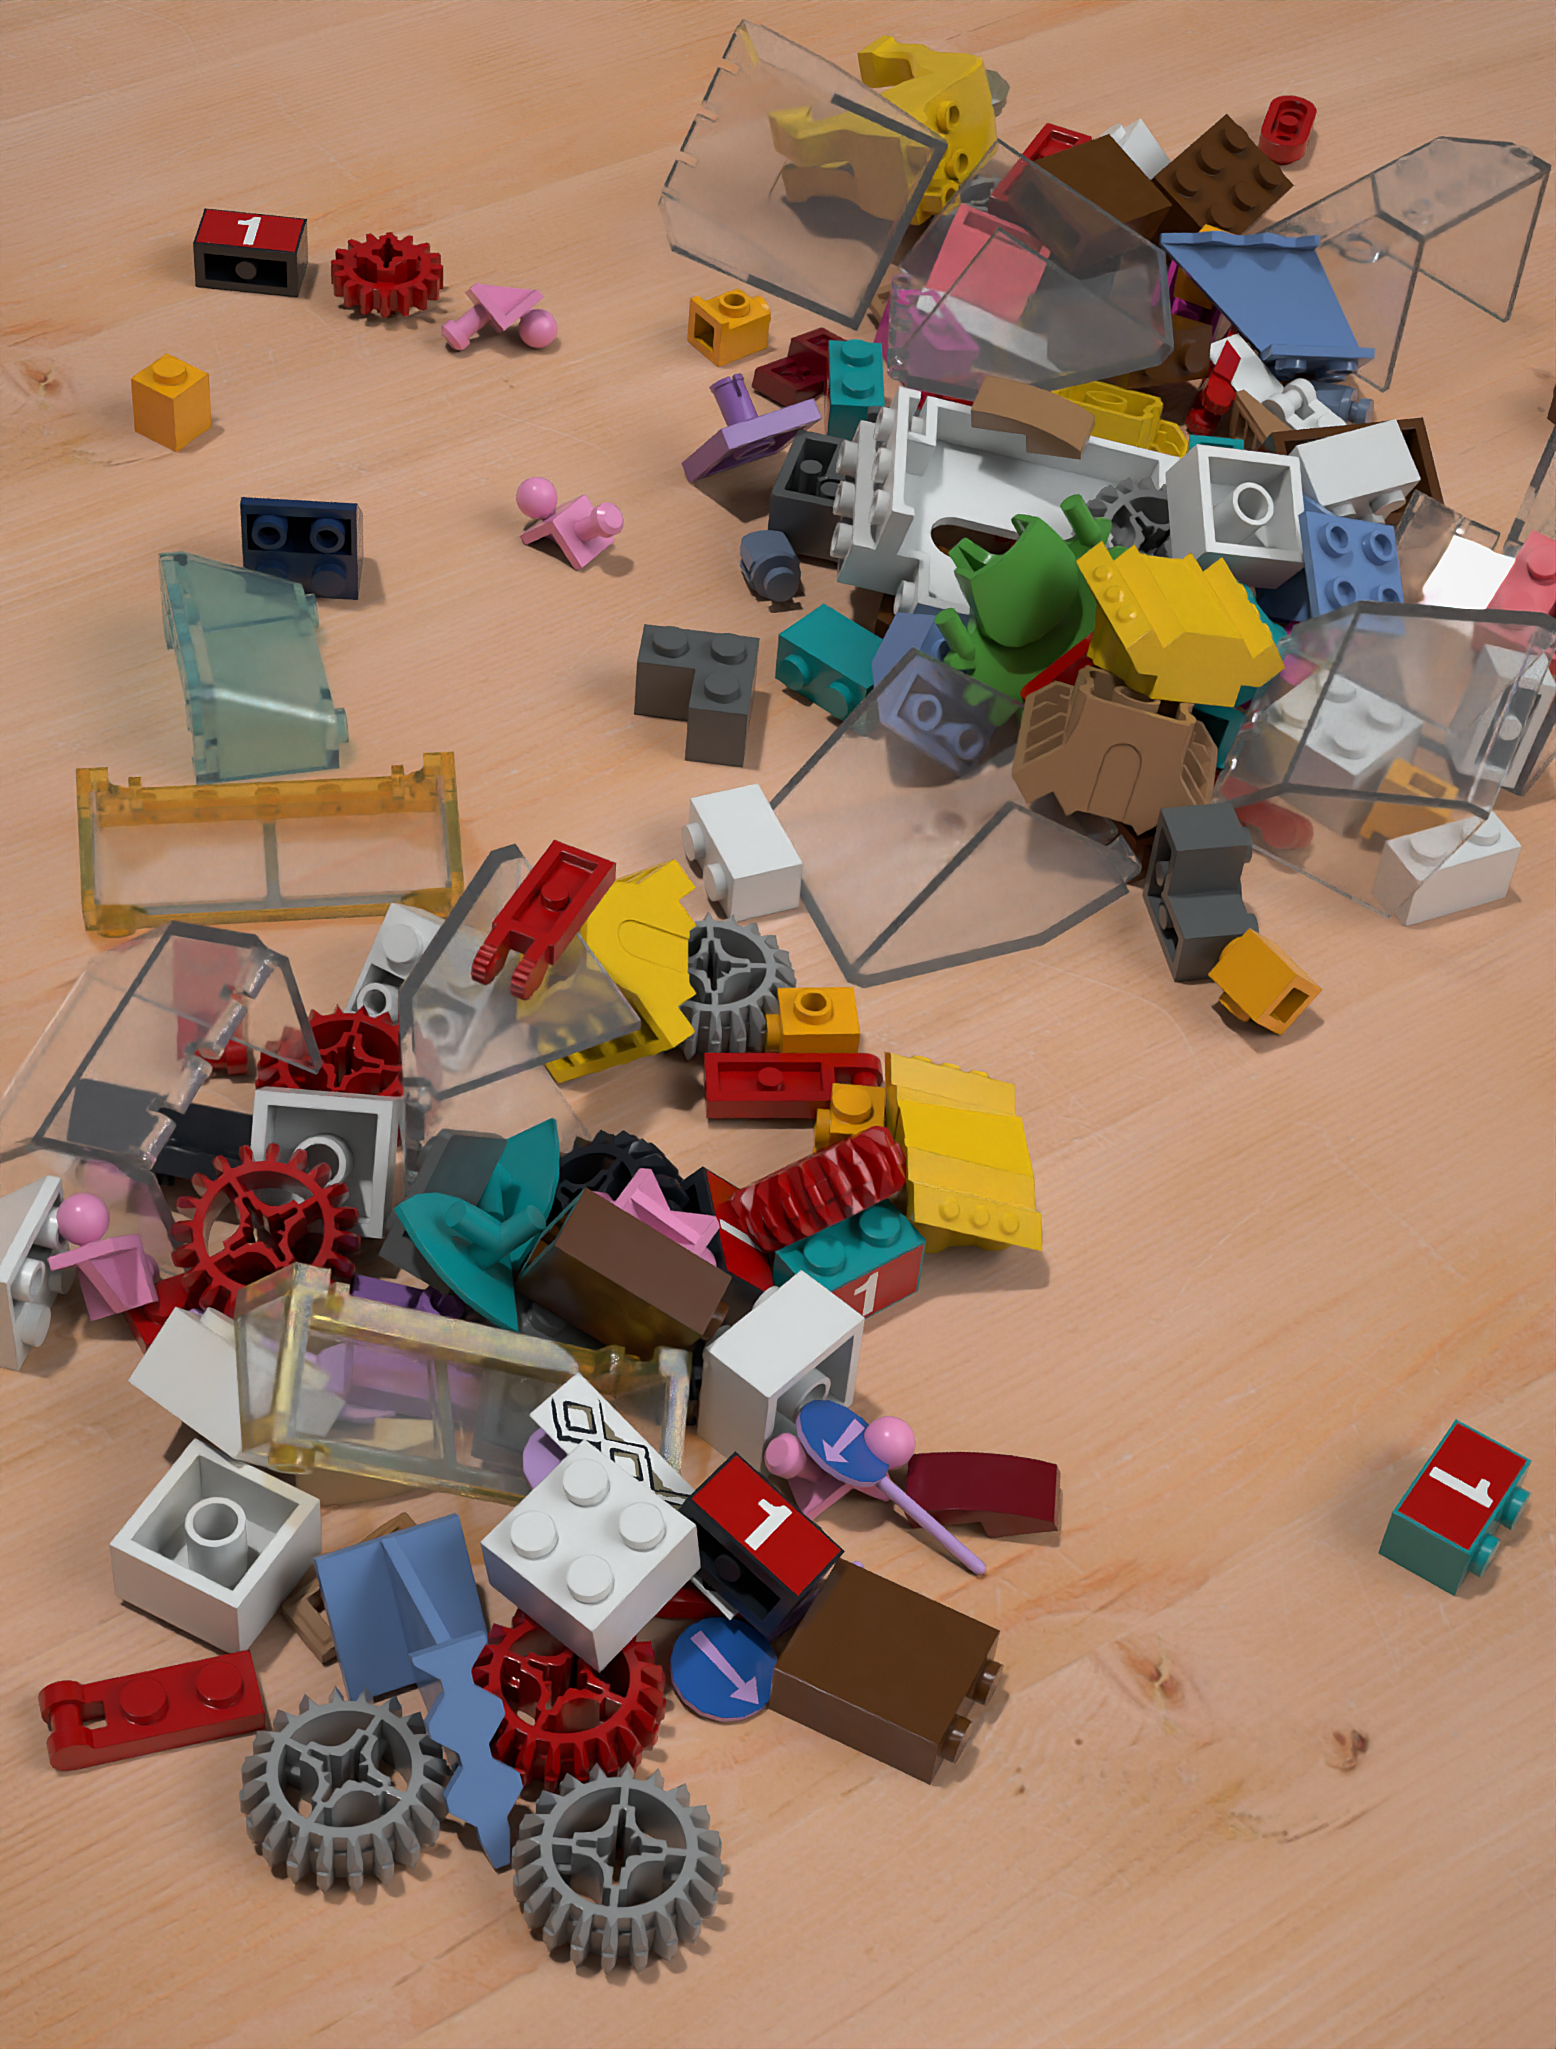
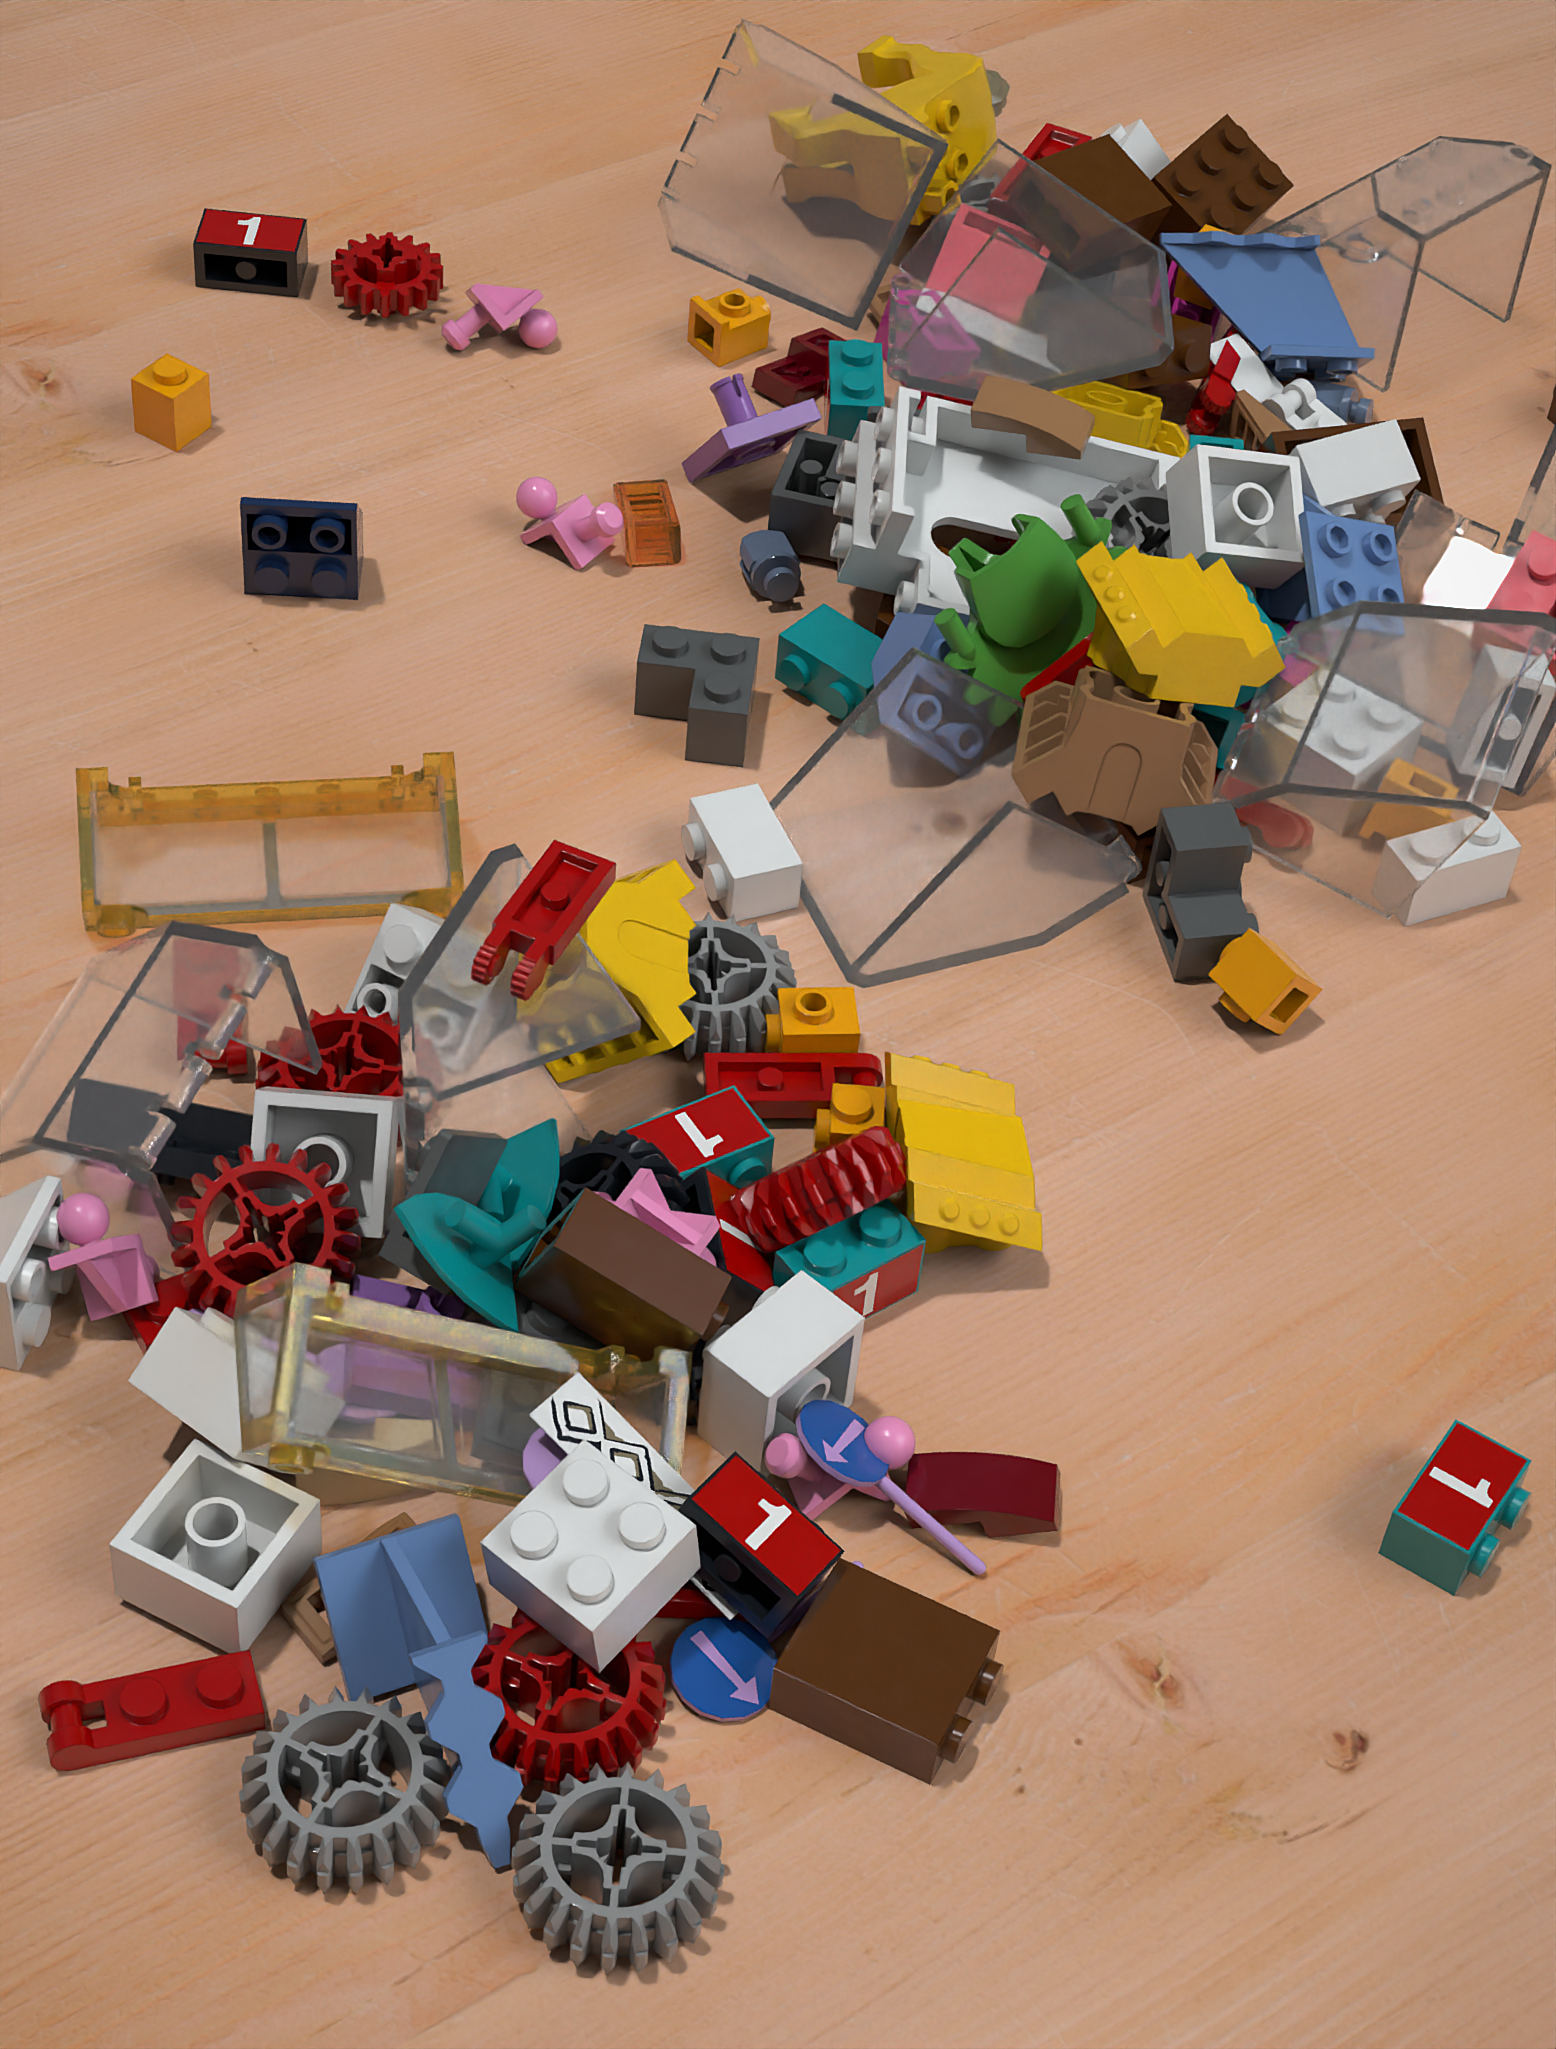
clear light blue windscreen [158,551,349,786] -> none
red plate [1258,95,1317,165] -> none
none -> clear orange slope [613,479,681,568]
none -> red brick [619,1085,775,1189]

